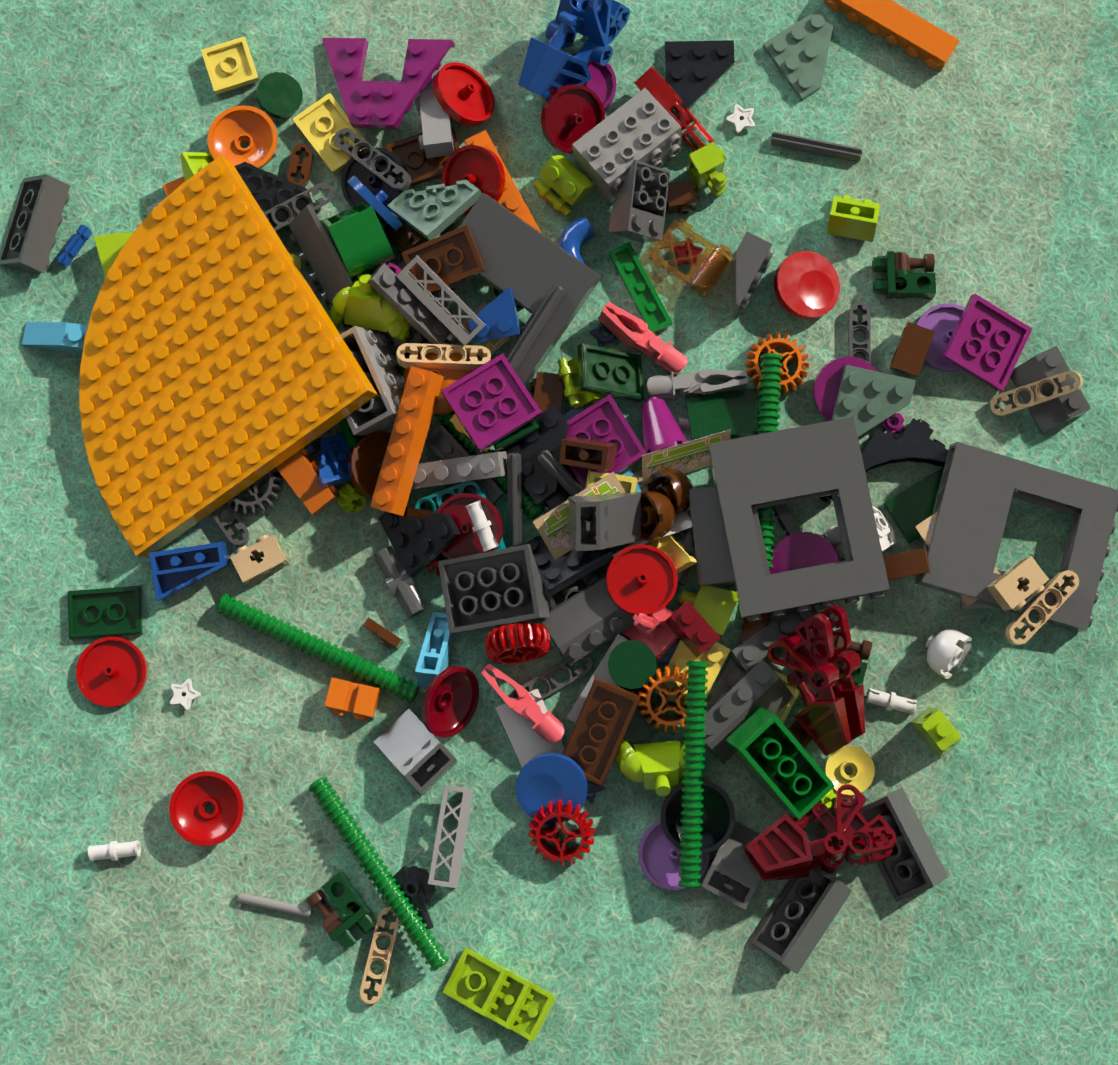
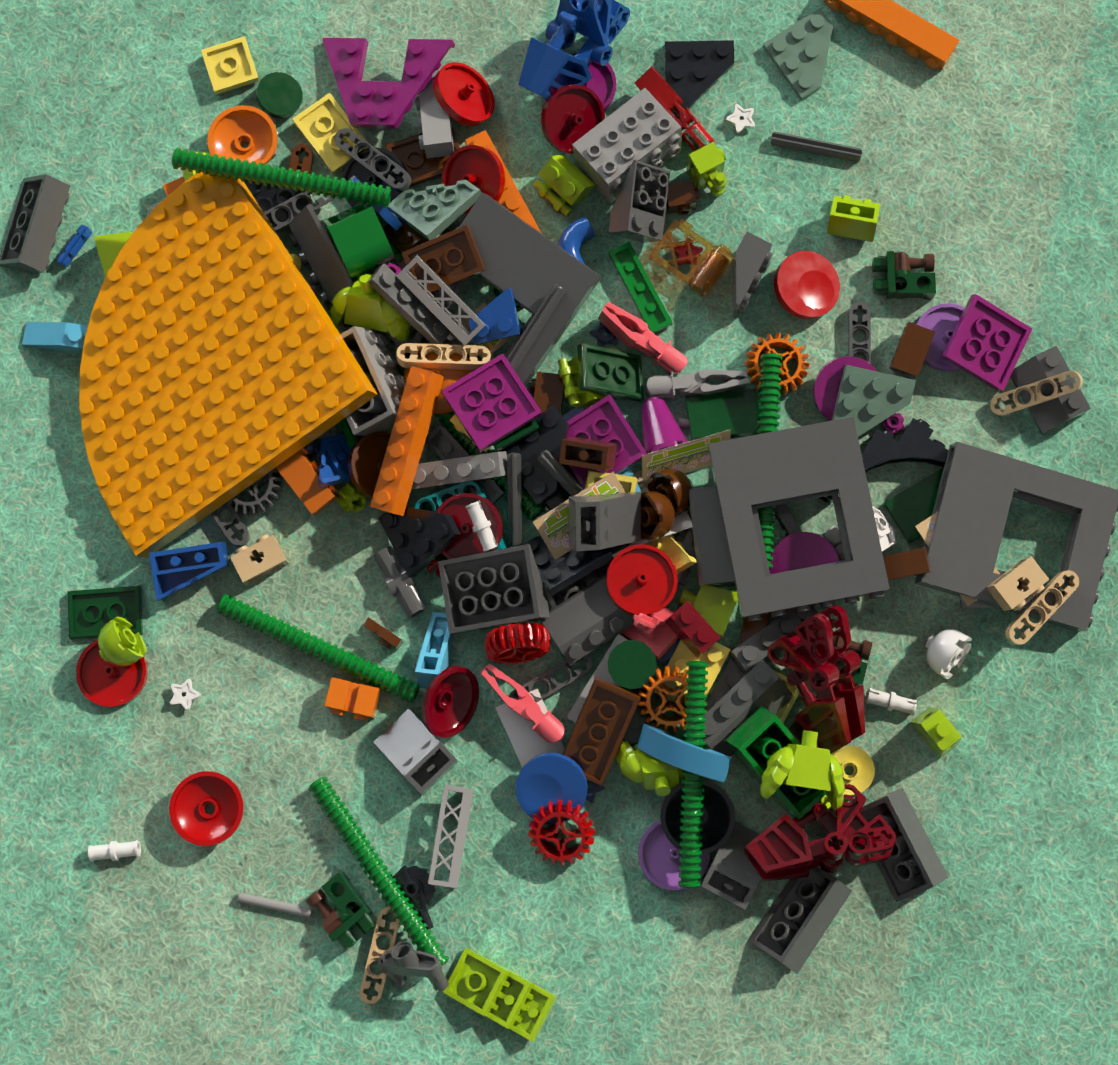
none -> lime cylinder [98,616,147,666]
none -> green piece [172,147,391,208]
none -> dark grey connector [378,941,449,991]
none -> dark azure slope [637,724,732,782]
none -> lime torso [760,730,845,810]

